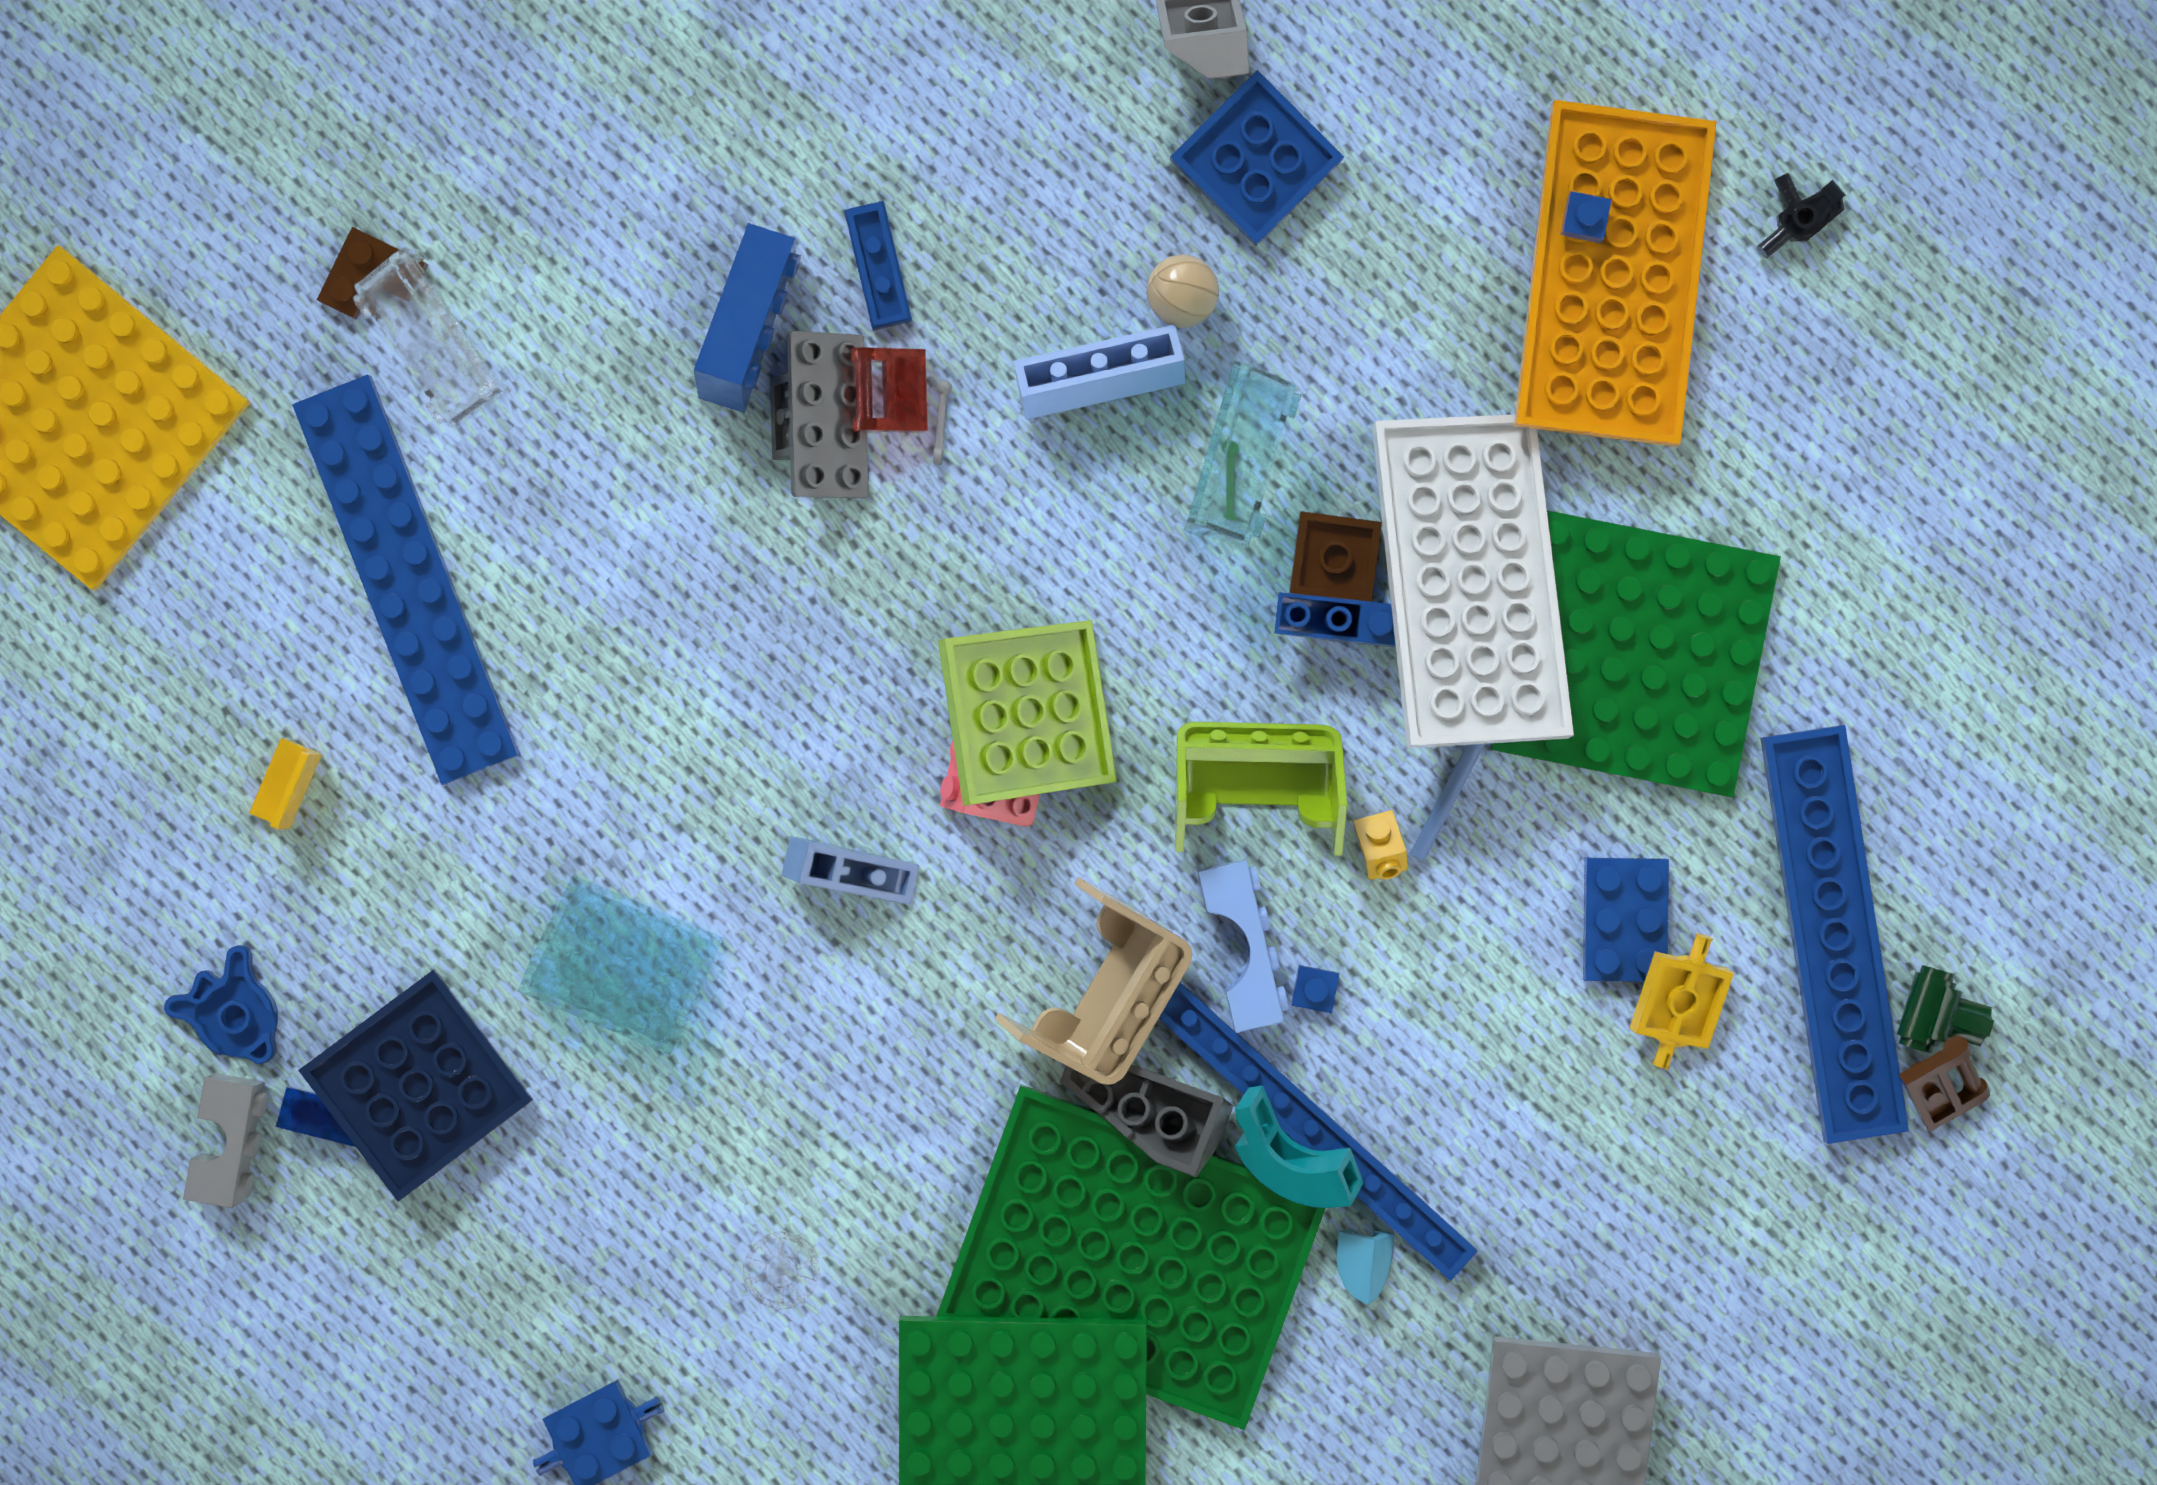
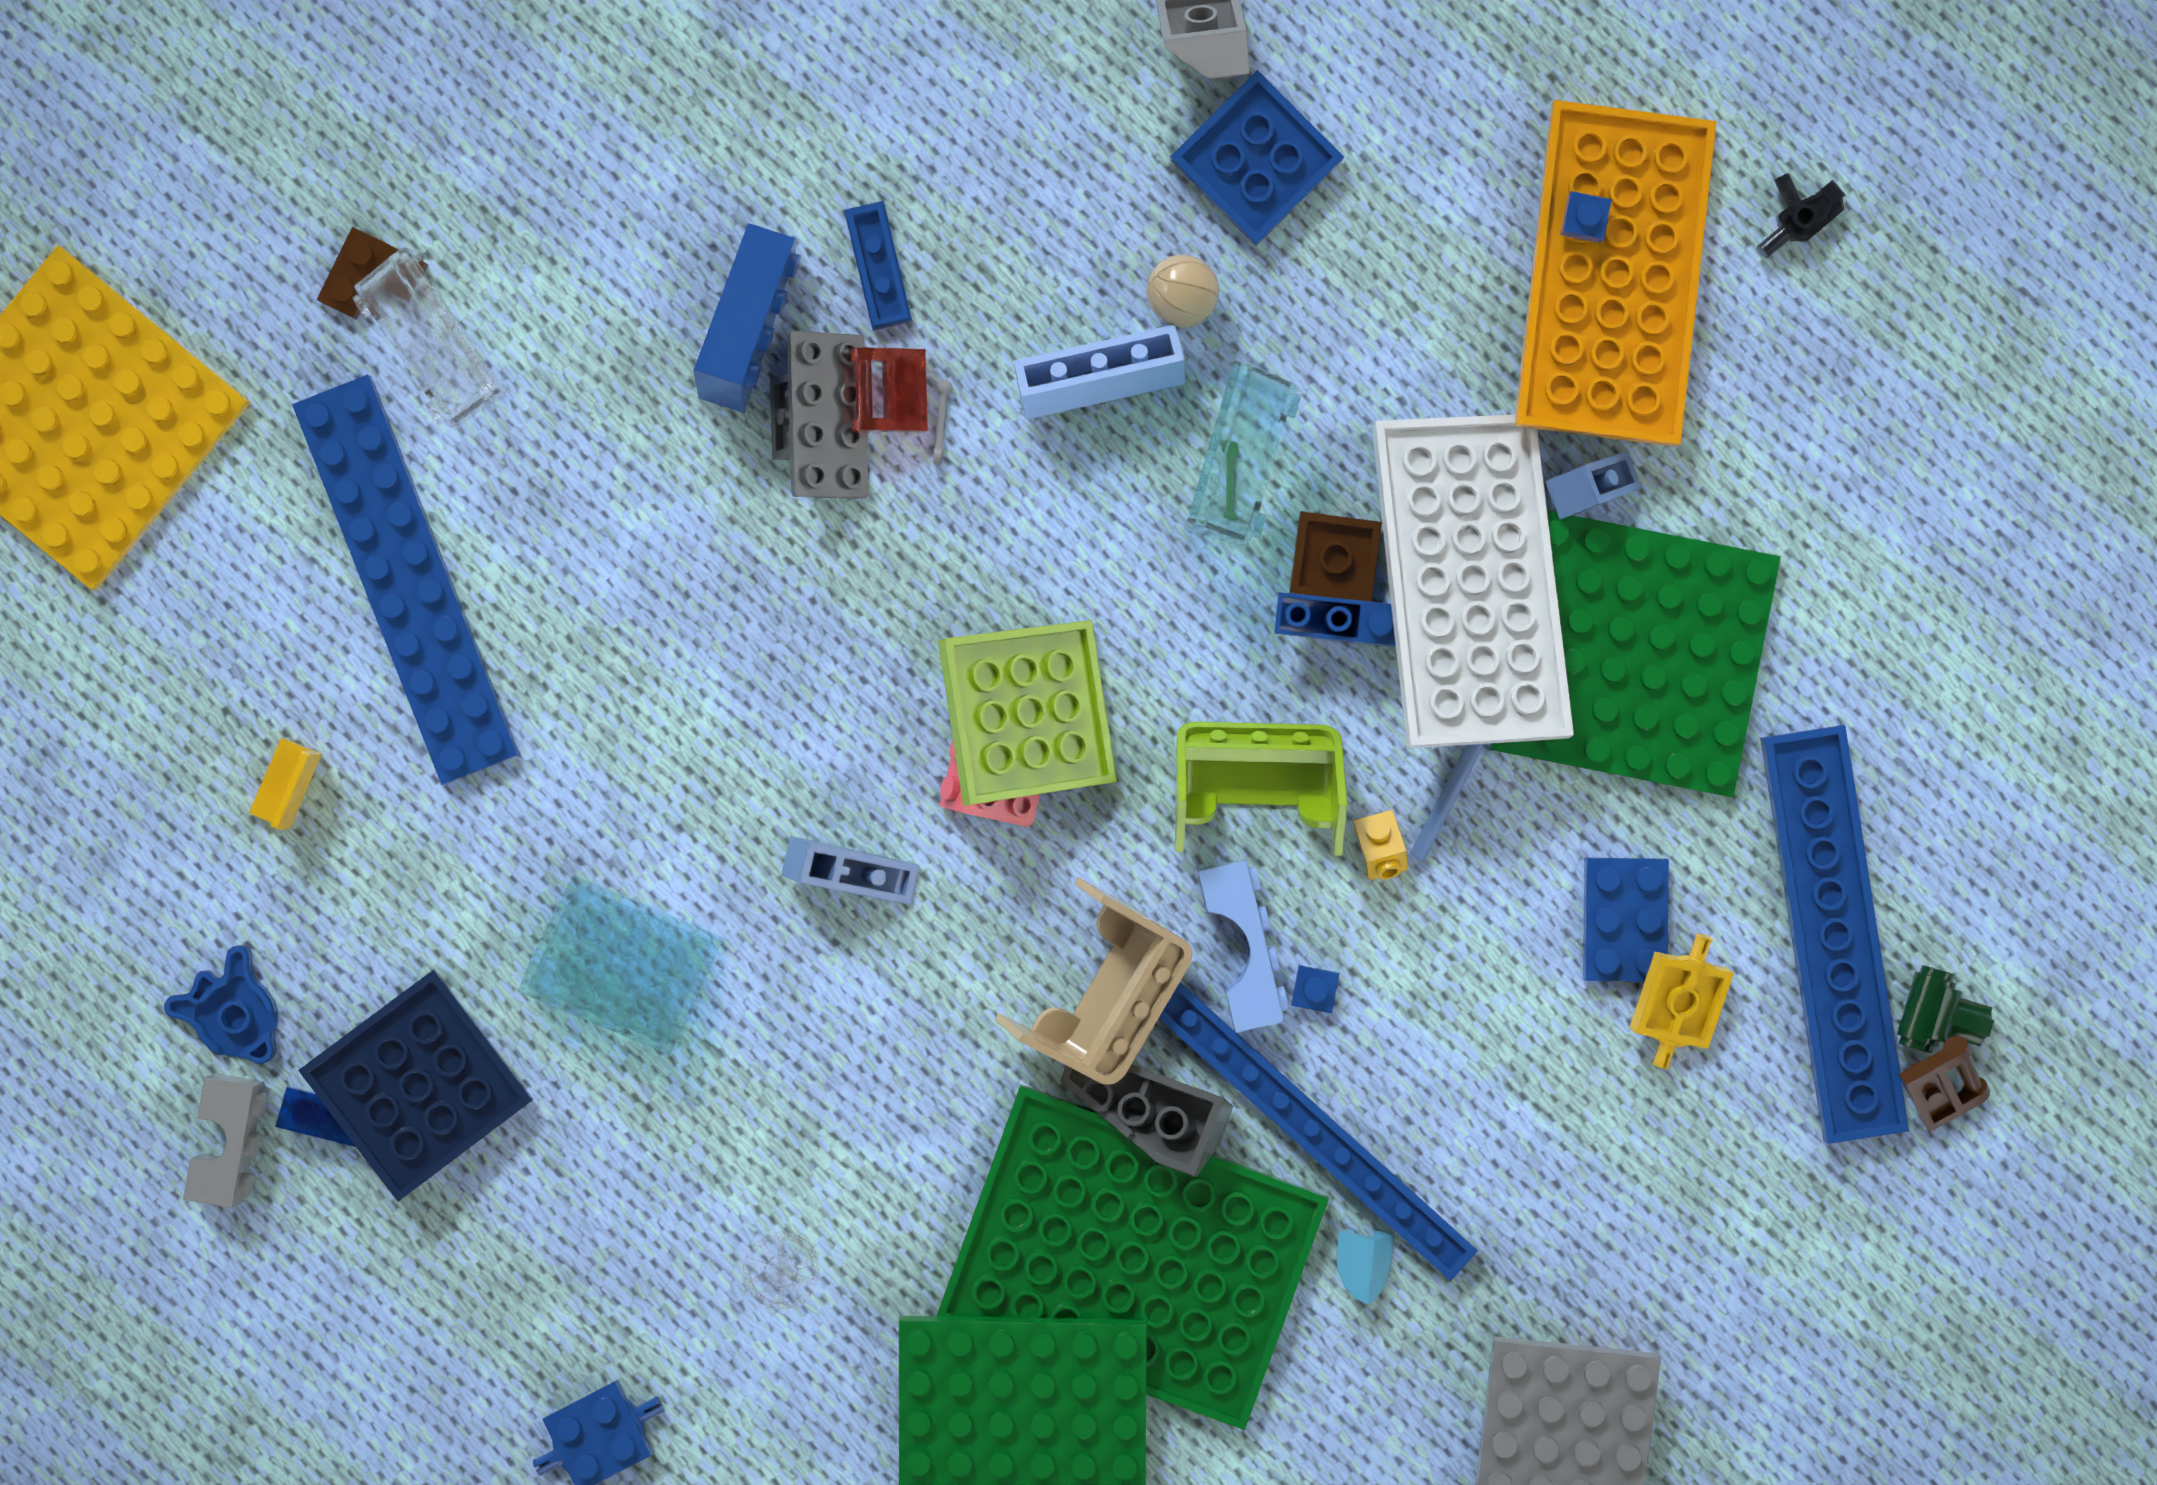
teal arch [1234,1086,1364,1208] -> none
none -> medium blue slope [1545,451,1642,520]

